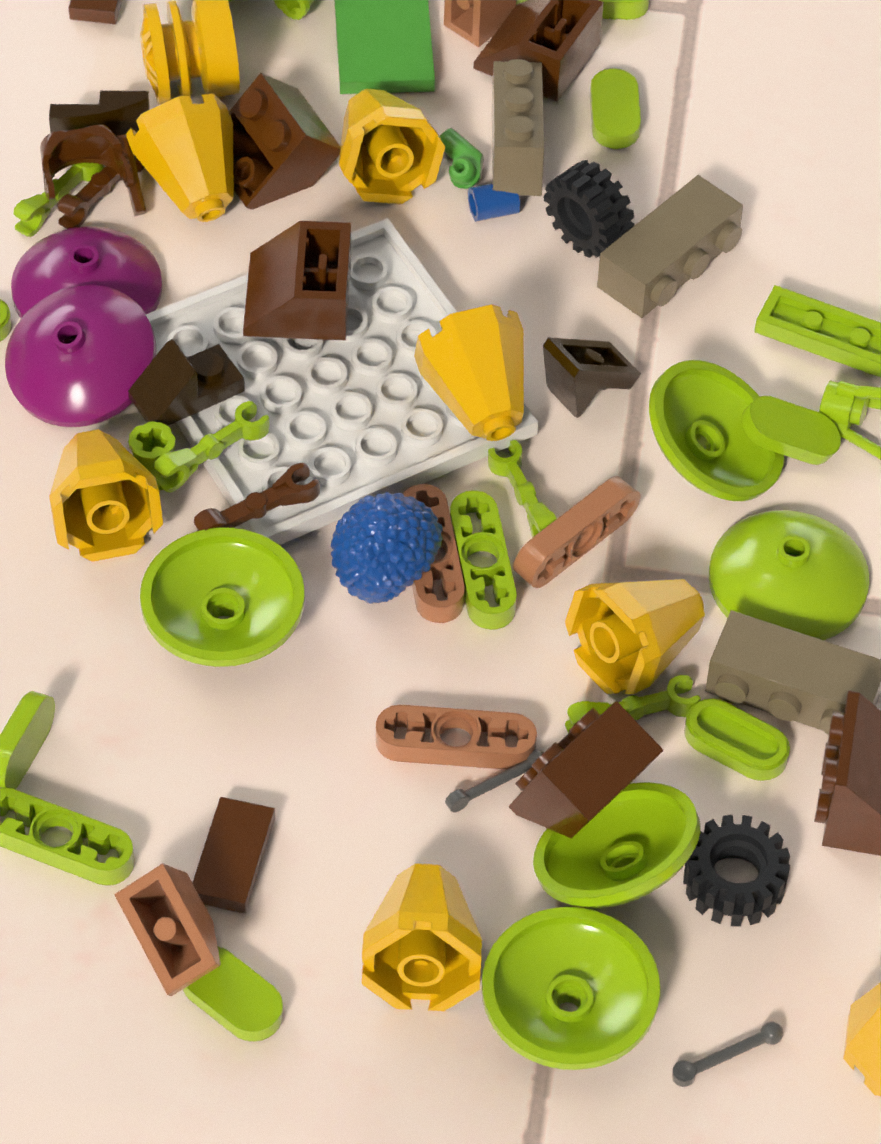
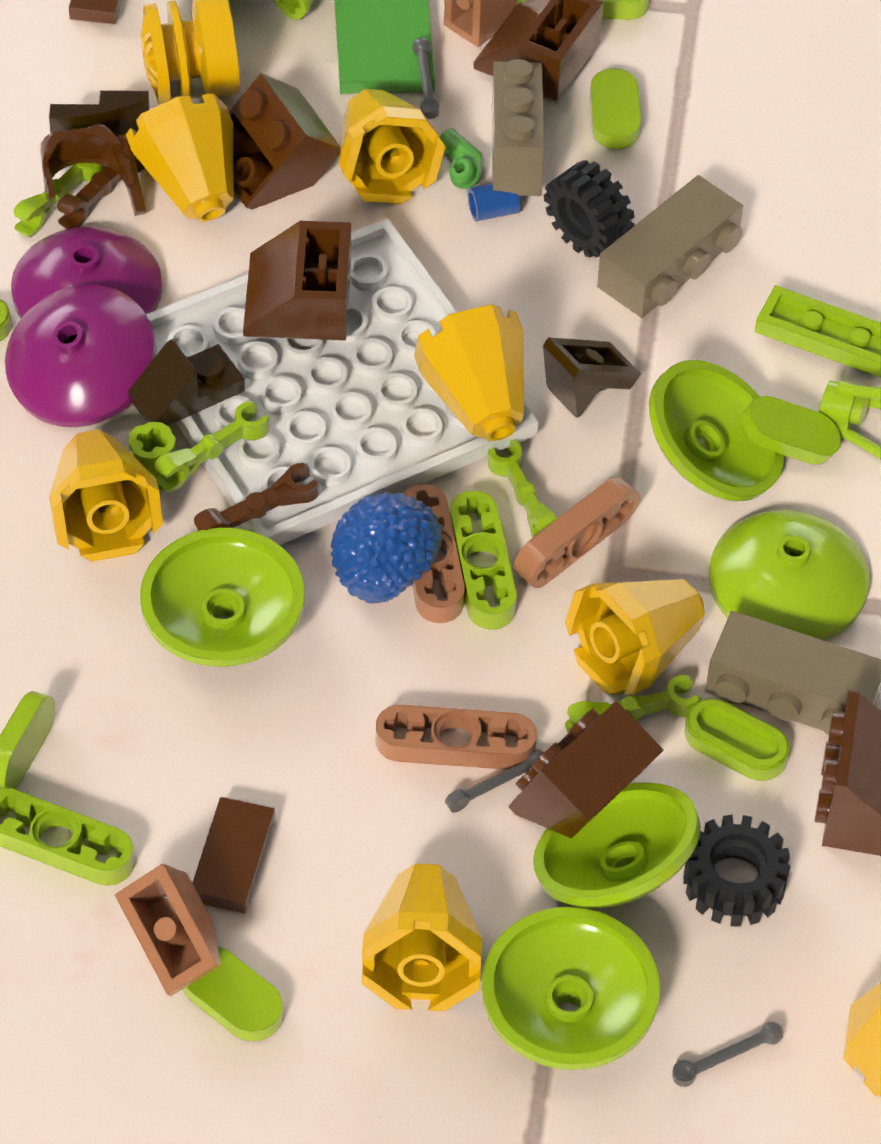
none -> dark grey hinge [412,37,439,120]

